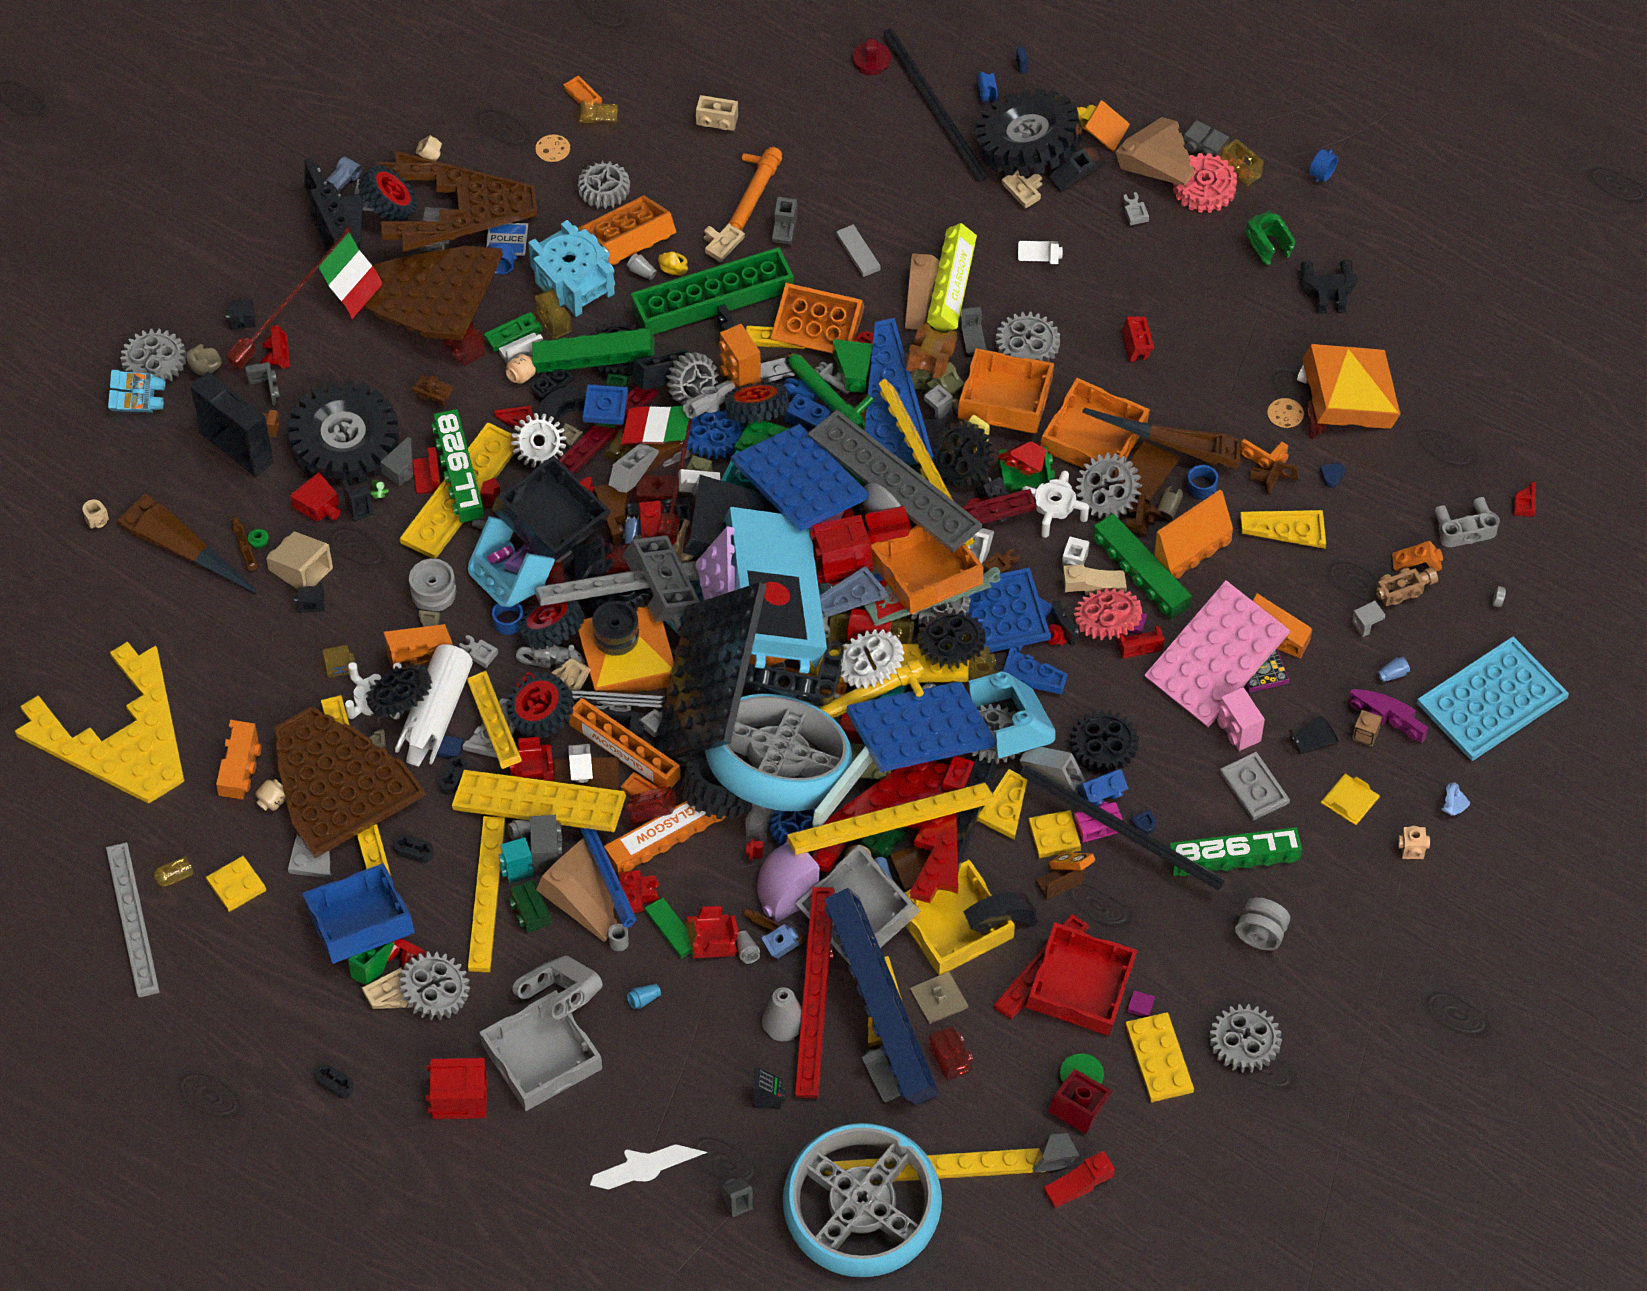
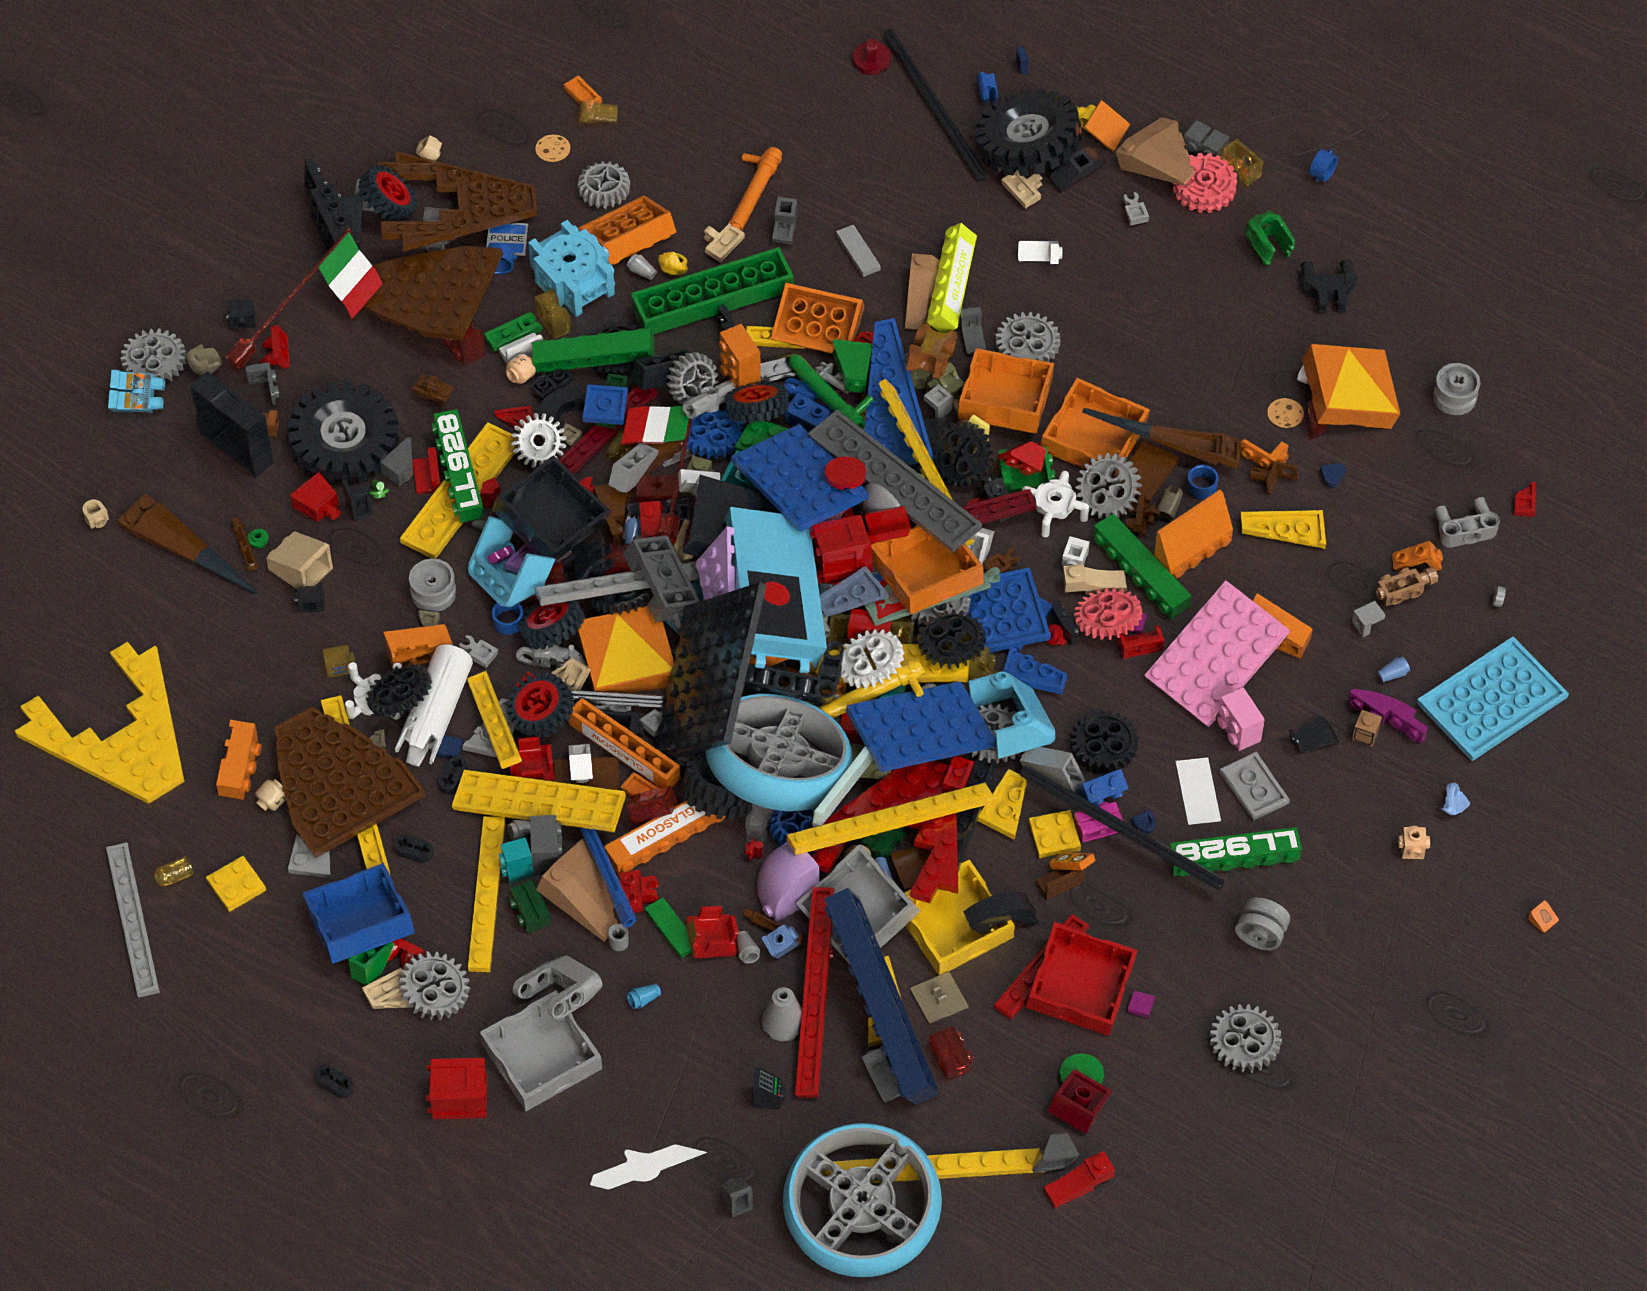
sand blue piece [326,157,362,192] -> none
black wheel [592,601,639,655] -> none
tan brick [696,95,738,131] -> none
red hinge [1121,317,1154,362] -> none
yellow plate [1125,1012,1194,1102] -> none
tile [1246,648,1289,693] -> none
yellow piece [1321,773,1380,826] -> none
none -> red tile [825,456,866,490]
none -> white sticker [1176,758,1221,825]
none -> light grey wheel [1433,363,1481,415]
none -> orange slope [1528,900,1559,934]

